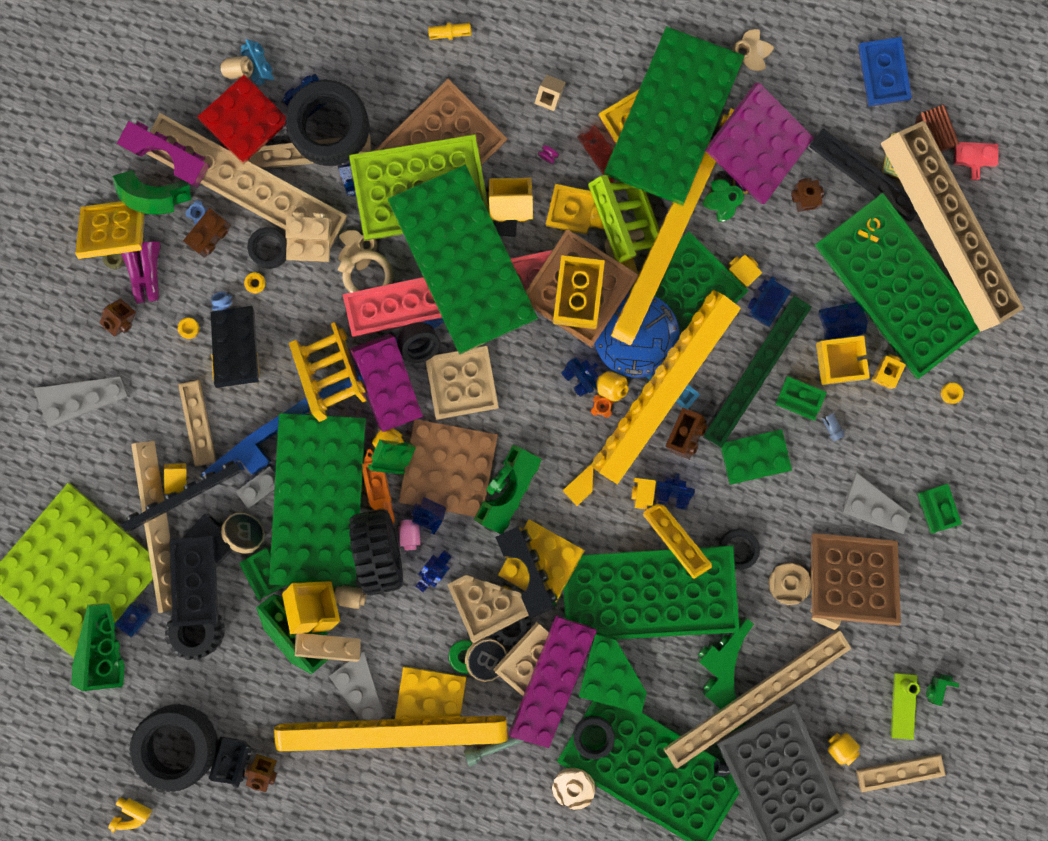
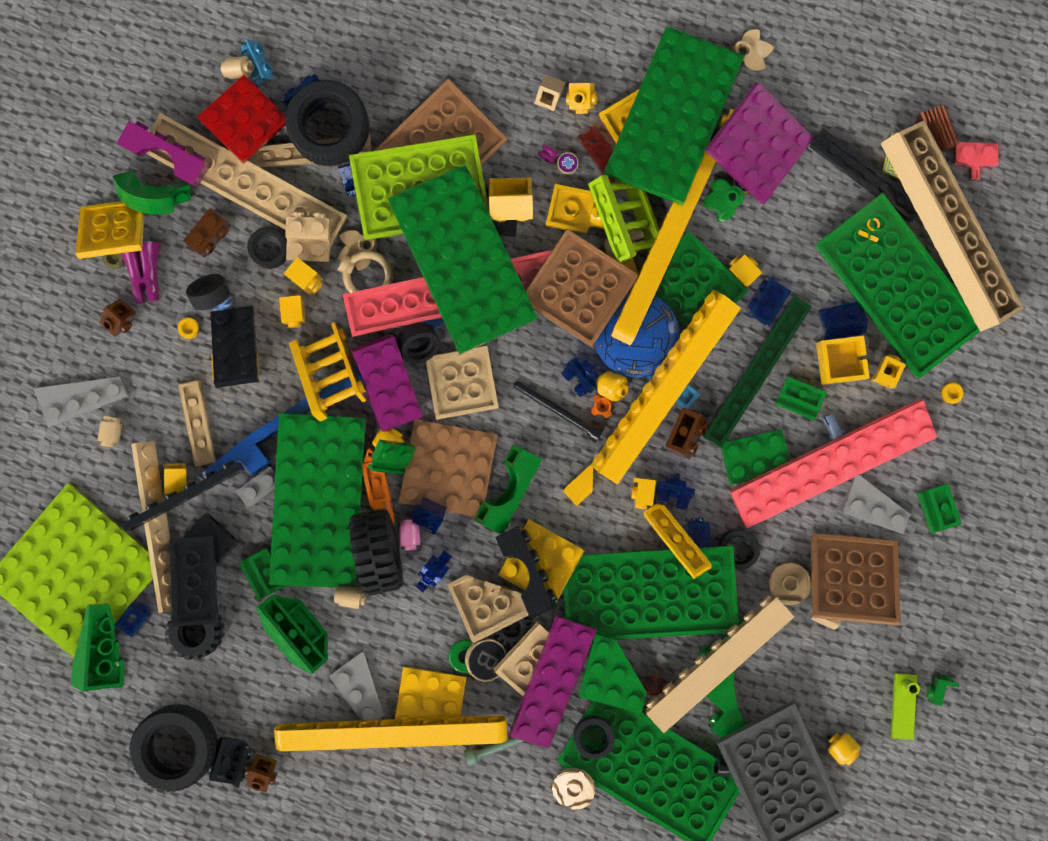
yellow plant [108,797,152,833] -> none
medium blue plate [185,200,208,225] -> none
black tile [221,513,265,553] -> none
yellow plate [244,272,266,294] -> none
yellow piece [282,581,340,634] -> none
tan plate [295,633,361,662] -> none
yellow pin [428,22,472,40] -> none
green plate [486,463,513,496] -> none
yellow brick [553,255,605,329] -> none
tan plate [663,630,851,768] -> none
reddish brown brick [791,178,824,212] -> none
tan tile [856,753,946,792] -> none
blue plate [858,37,912,107] -> none
none -> tan brick [97,416,122,448]
none -> black tyre [186,274,230,310]
none -> yellow brick [279,295,306,328]
none -> yellow brick [284,257,323,295]
none -> black piece [513,381,604,443]
none -> tile [557,152,578,175]
none -> yellow brick [566,83,598,114]
none -> clear red bush [644,675,664,696]
none -> tan brick [645,594,794,733]
none -> clear blue brick [686,517,711,548]
none -> coral plate [729,399,937,529]

